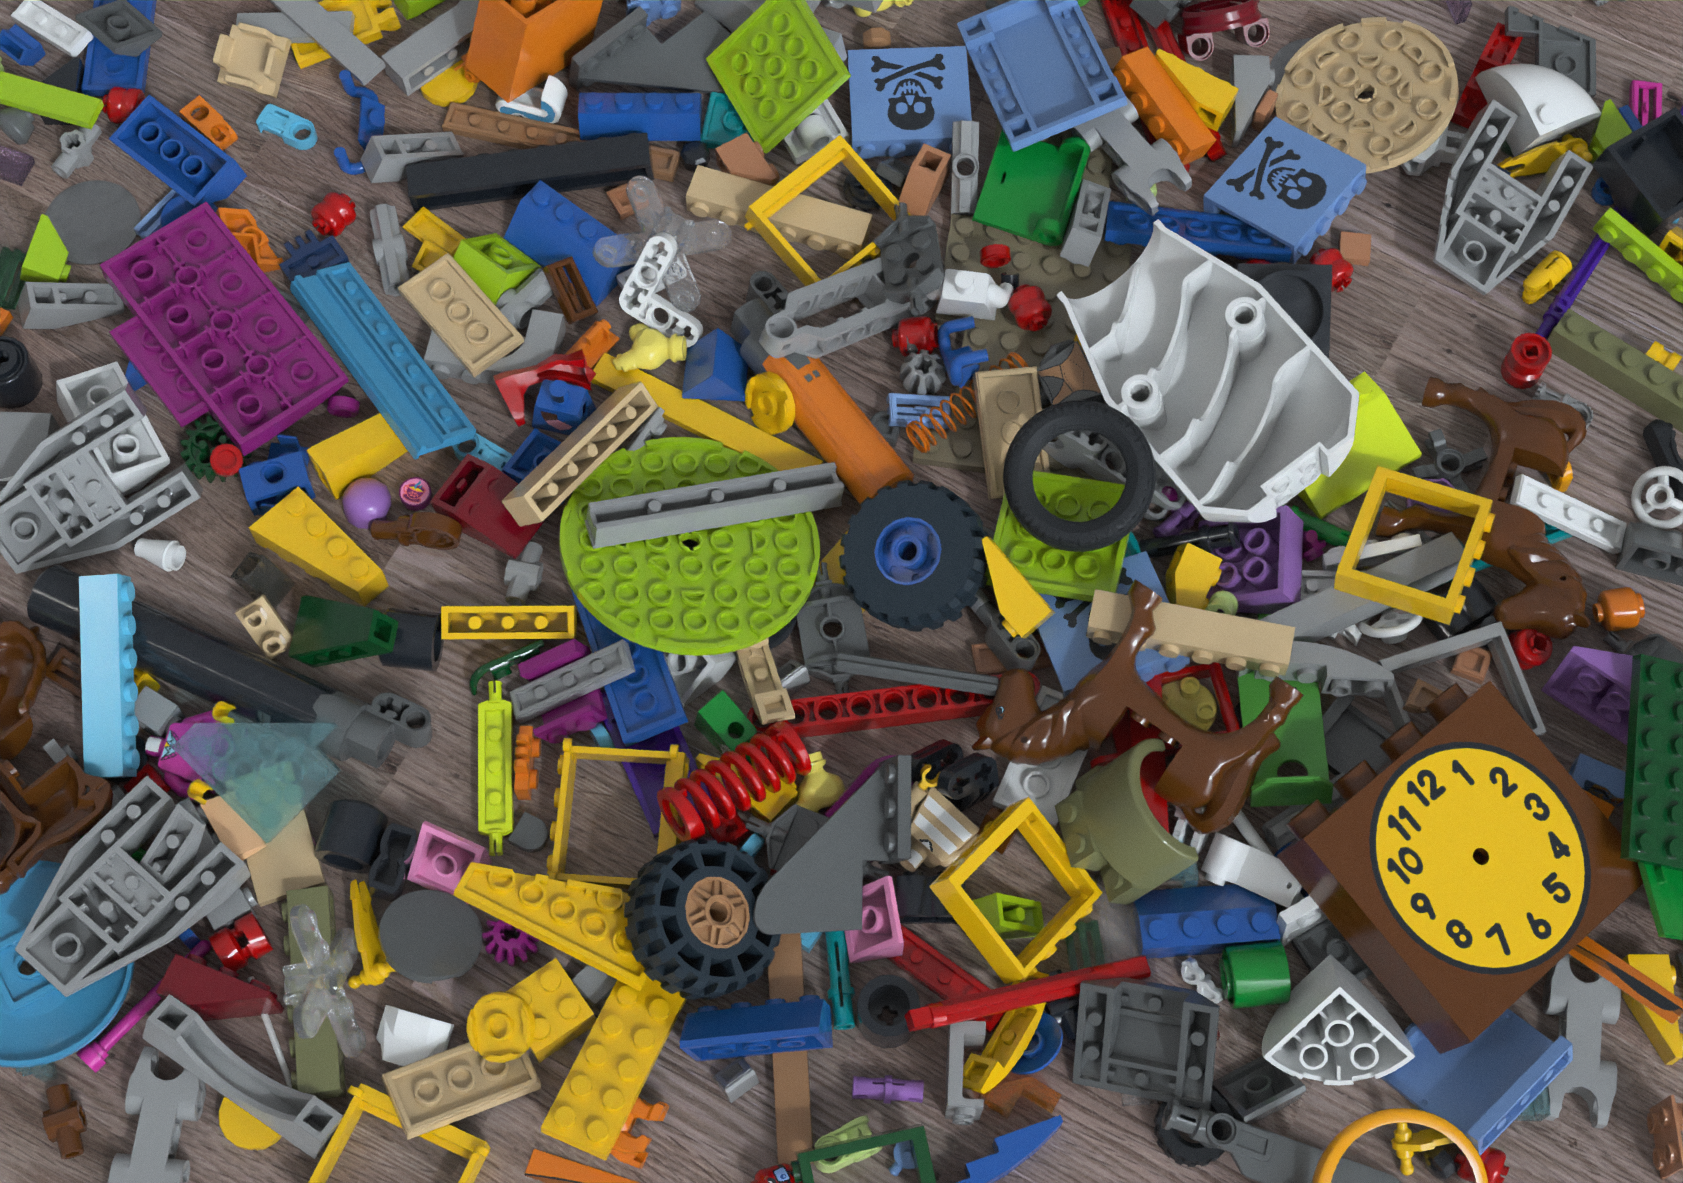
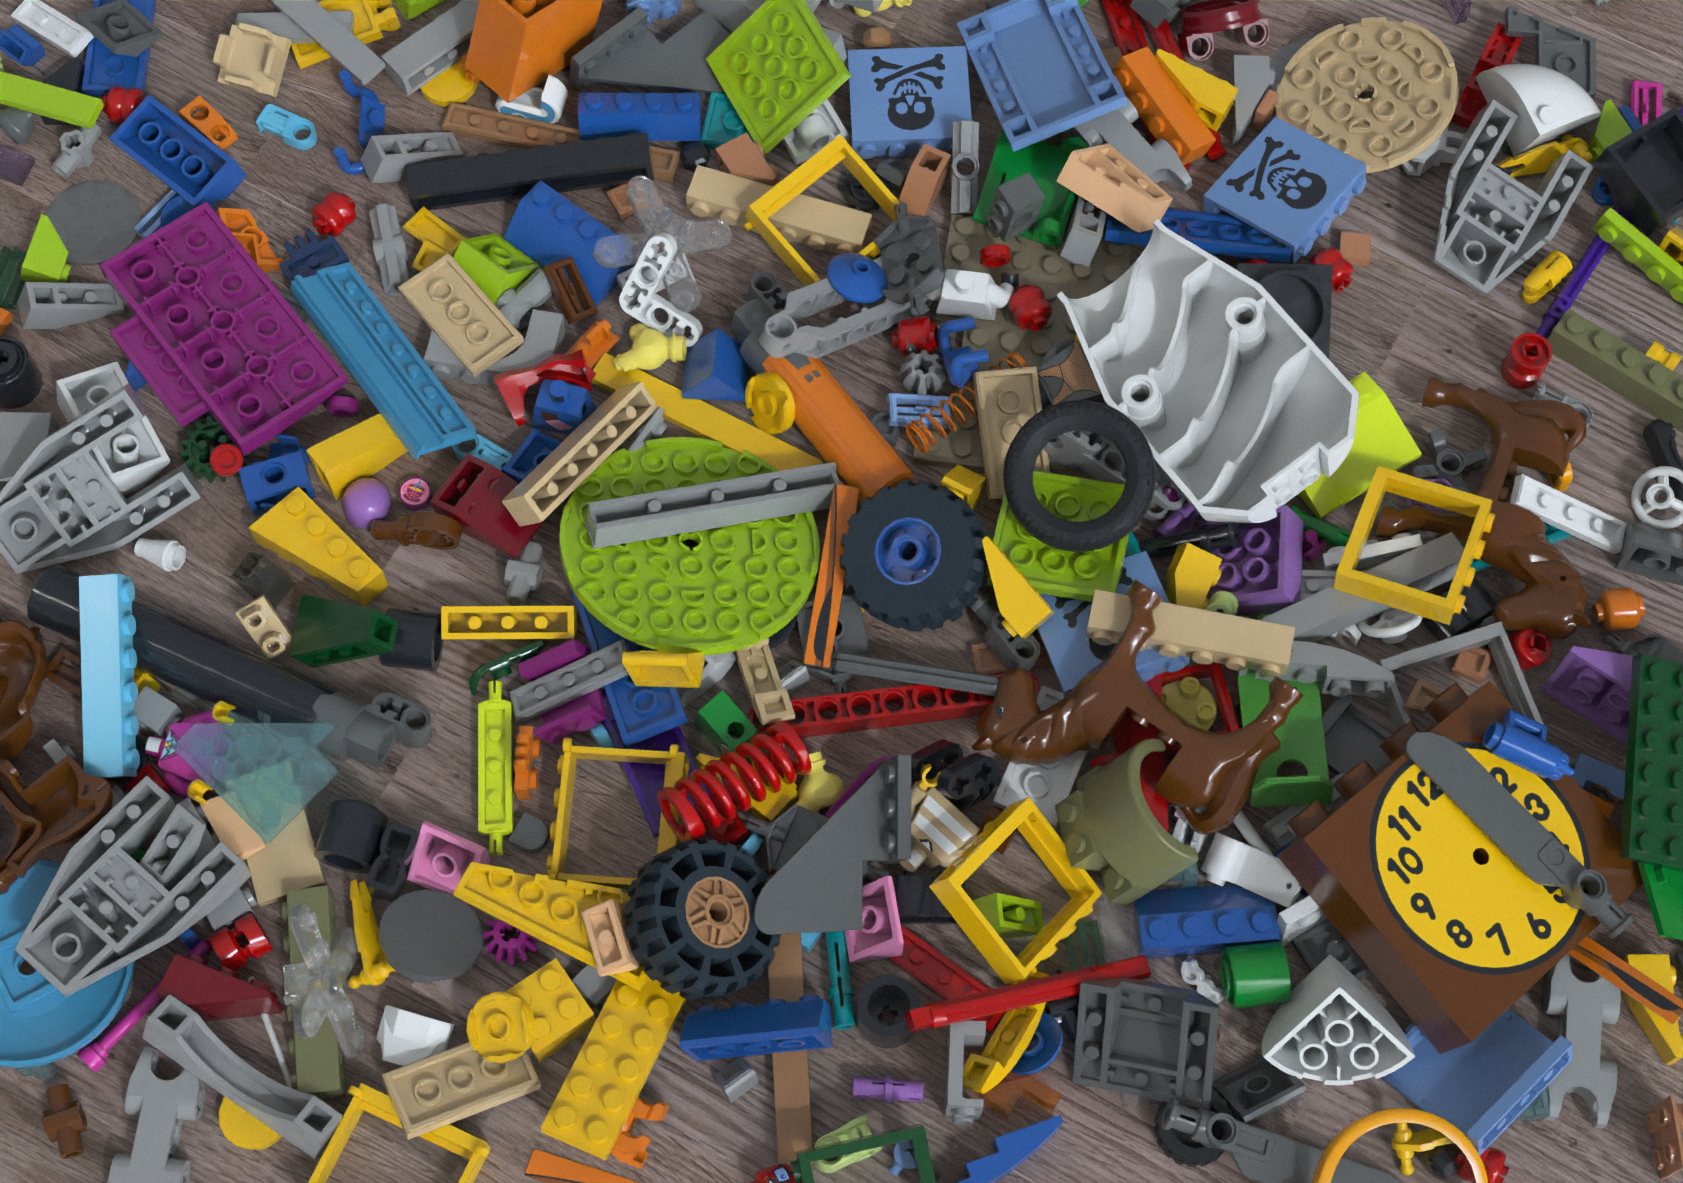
none -> light nougat slope [581,899,639,977]
none -> yellow tile [622,650,705,688]
none -> orange sticker [804,484,859,668]
none -> blue dish [827,253,887,303]
none -> yellow slope [941,465,986,511]
none -> dark grey brick [987,172,1046,242]
none -> light nougat wedge [1057,143,1173,233]
none -> dark grey piece [1405,732,1635,939]
none -> blue piece [1482,709,1575,781]

